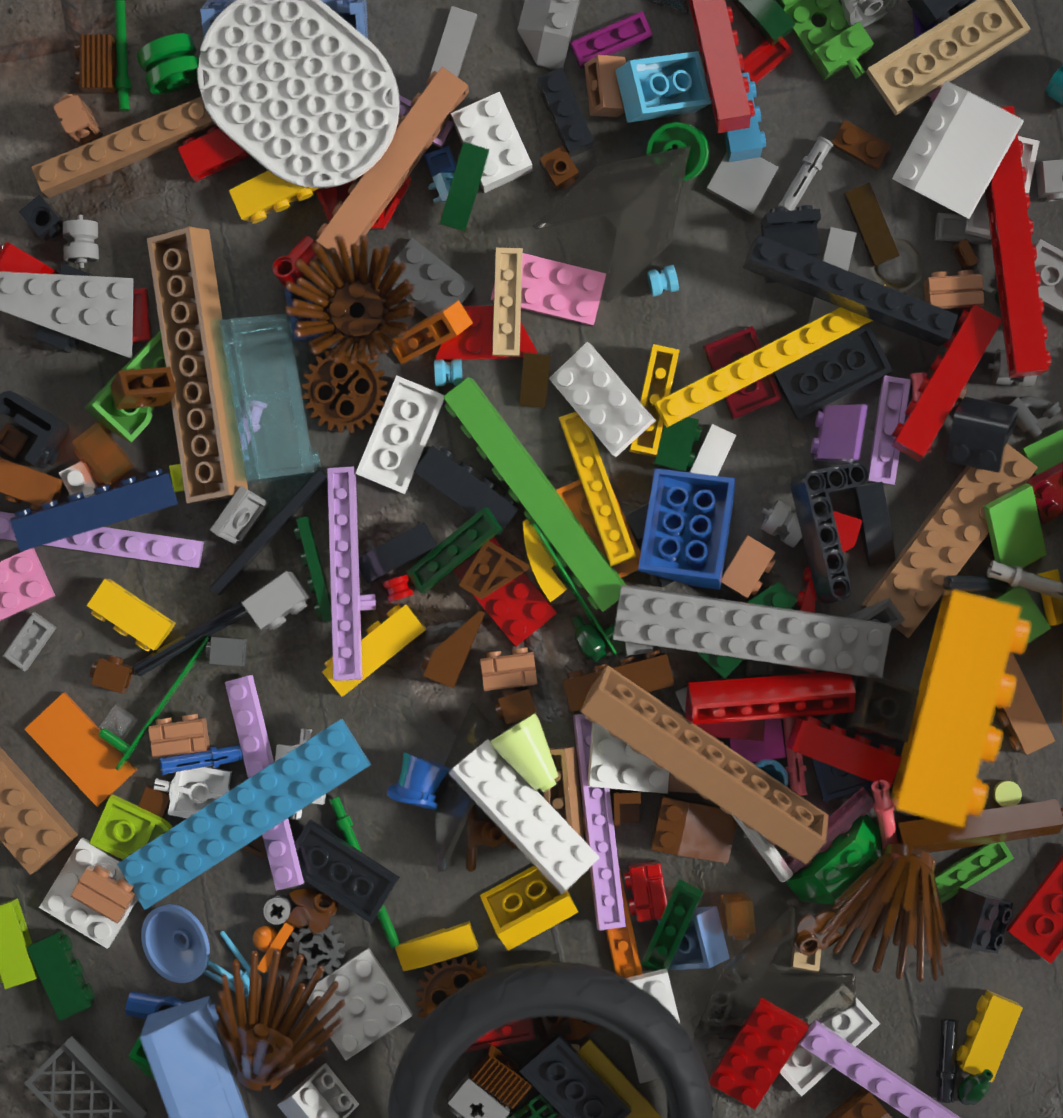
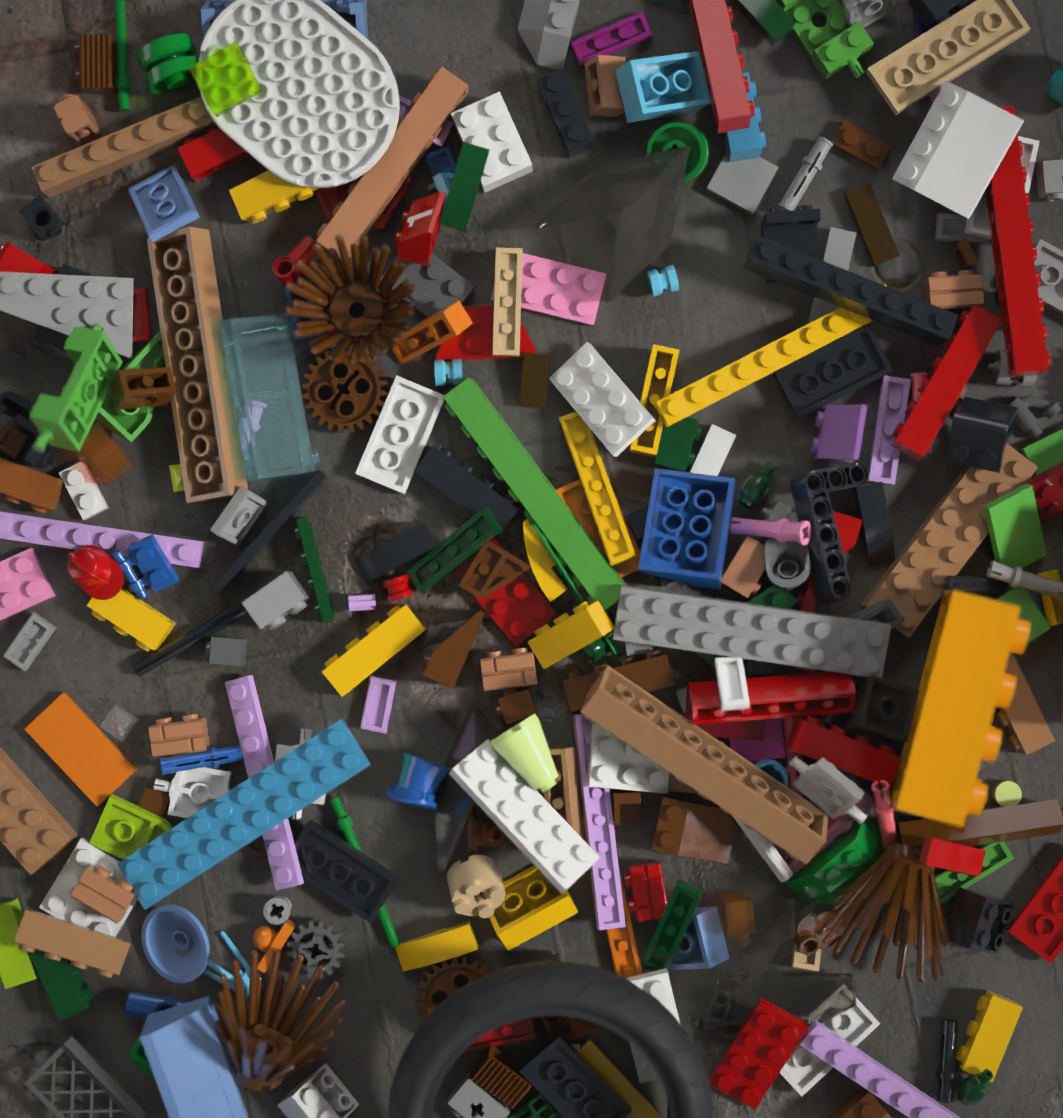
dark blue brick [10,468,178,552] -> none
light grey wheel [63,215,99,269] -> none
reddish brown brick [90,655,134,694] -> none
green piece [98,637,211,771] -> none
reddish brown plate [287,888,338,934] -> none
white plate [307,947,413,1060] -> none
lavender plate [327,466,363,681] -> none
light grey tile [426,6,477,88] -> none
reddish brown brick [540,145,579,191] -> none
dark red tile [703,326,783,420] -> none
red tile [741,38,794,84] -> none
none -> medium nougat brick [14,908,131,978]
none -> bright green brick [30,324,122,452]
none -> red piece [67,545,124,600]
none -> blue plate [112,534,179,600]
none -> medium blue tile [128,164,200,243]
none -> clear neon green tile [189,41,263,117]
none -> lavender tile [360,676,397,734]
none -> red slope [394,191,446,267]
none -> tan brick [447,855,506,918]
none -> yellow brick [528,600,615,669]
none -> white tile [714,657,750,711]
none -> bright pink pin [729,517,811,545]
none -> dark green plant [738,462,775,509]
none -> dark grey piece [765,537,810,591]
none -> white plate [789,755,867,824]
none -> red tile [919,836,986,877]

